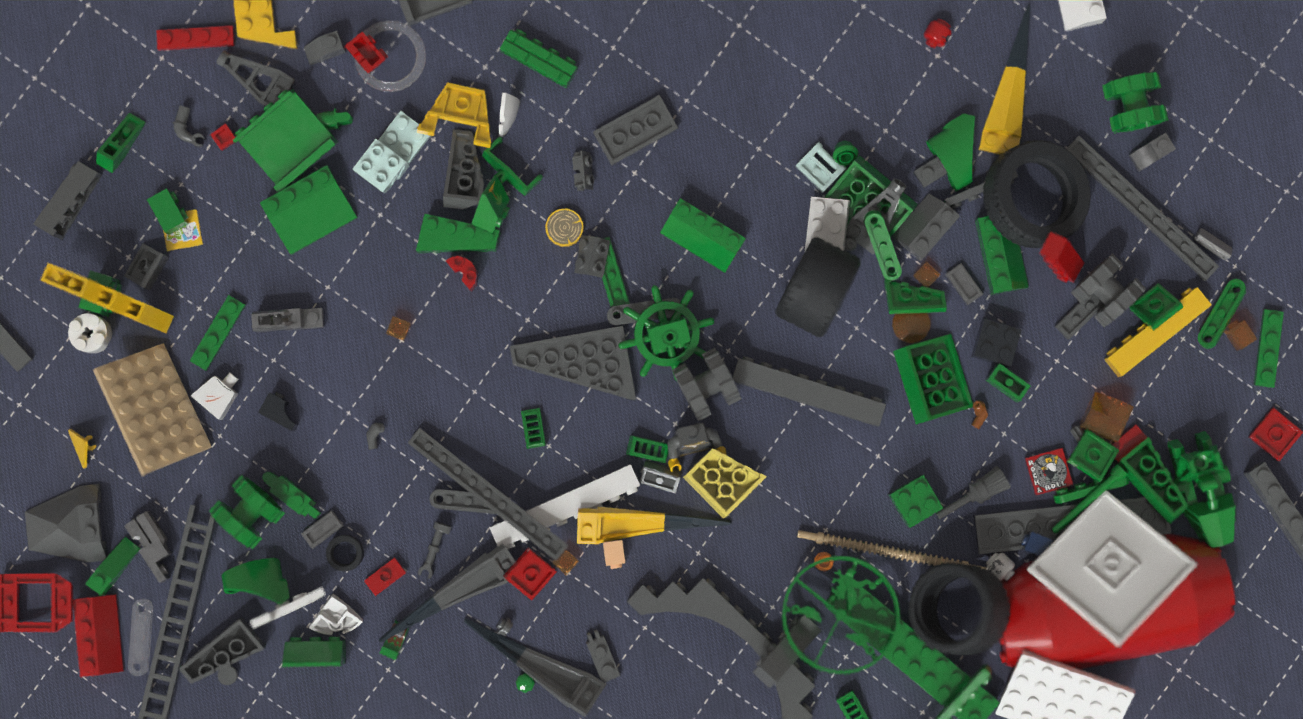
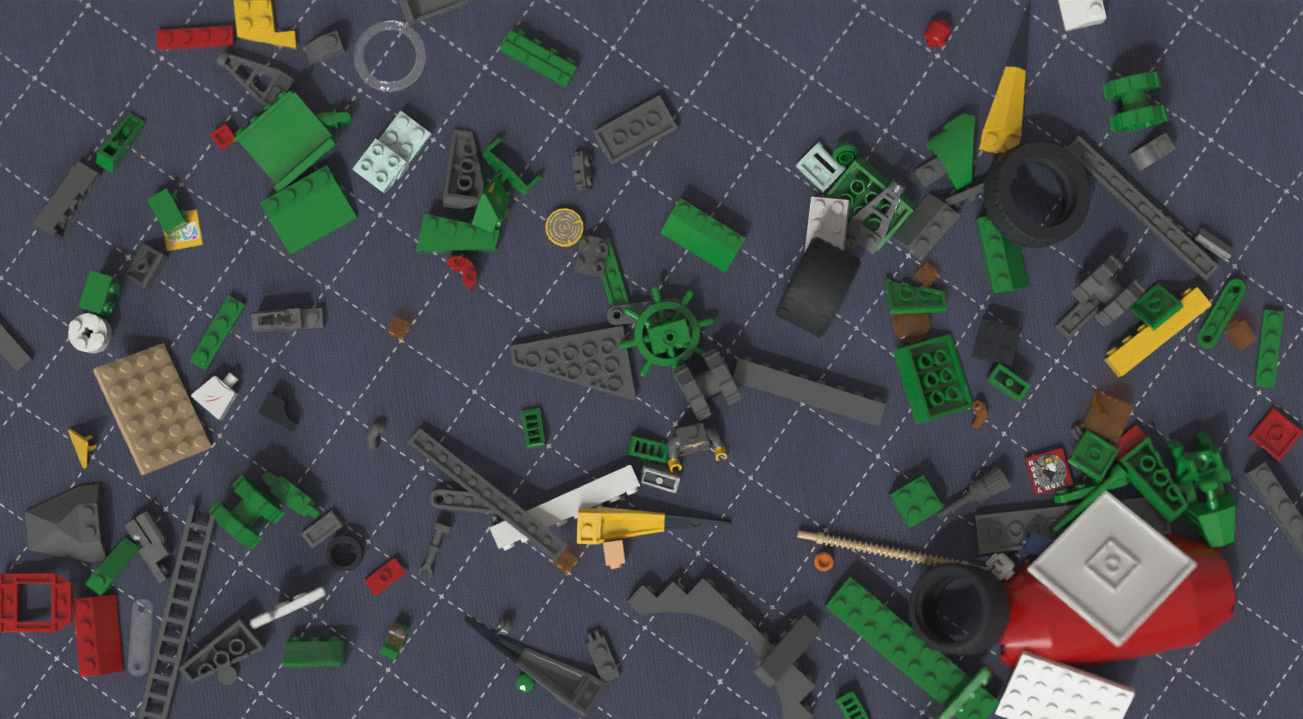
yellow arch [40,263,174,333] -> none
dark grey piece [172,106,205,148] -> none
green panel [221,558,289,605] -> none
white brick [309,594,363,635] -> none
red cylinder [345,32,388,74] -> none
dark grey plate [379,543,515,642] -> none
yellow wing [417,83,491,148] -> none
white brick [499,93,520,137] -> none
red tile [503,547,557,600] -> none
light yellow wedge [683,449,767,518] -> none
green piece [782,556,900,674] -> none
green plate [864,210,902,281] -> none
flat silver tile [945,263,983,305] -> none
red brick [1040,232,1084,283] -> none

